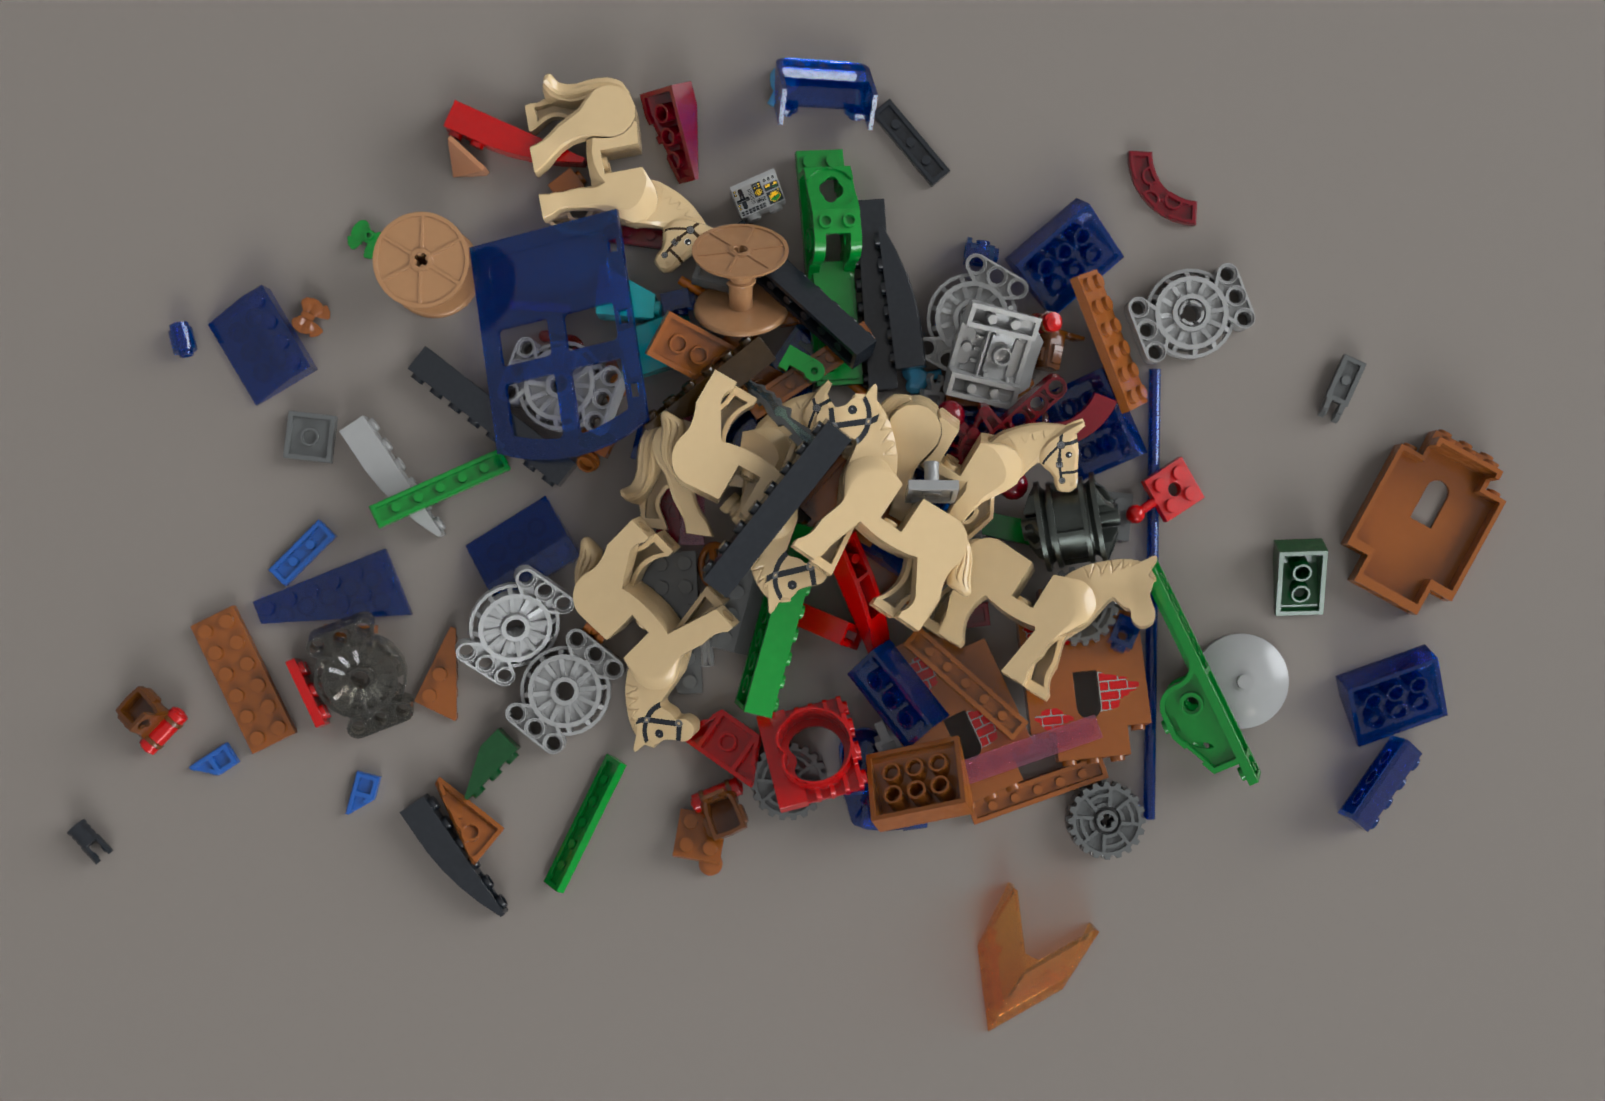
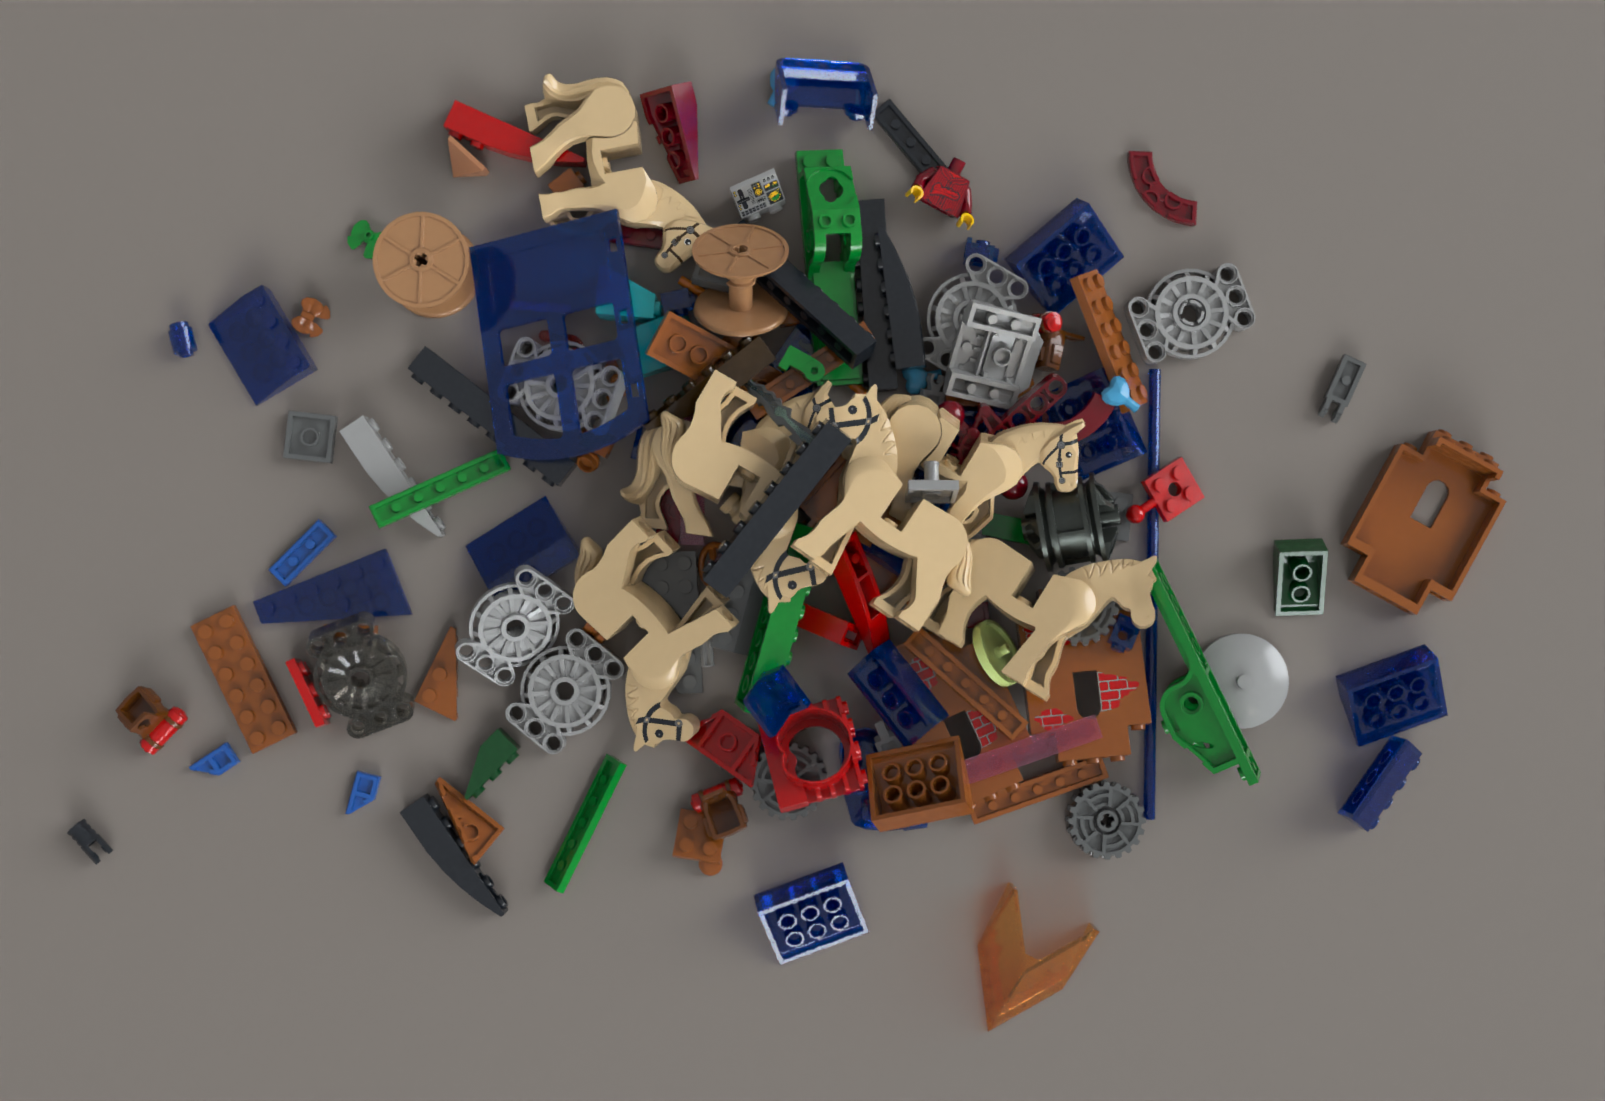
none -> clear blue bracket [743,665,811,738]
none -> clear blue slope [754,862,869,965]
none -> dark red torso [905,157,974,230]
none -> yellowish green piece [972,620,1017,687]
none -> dark azure rock [1101,376,1140,413]

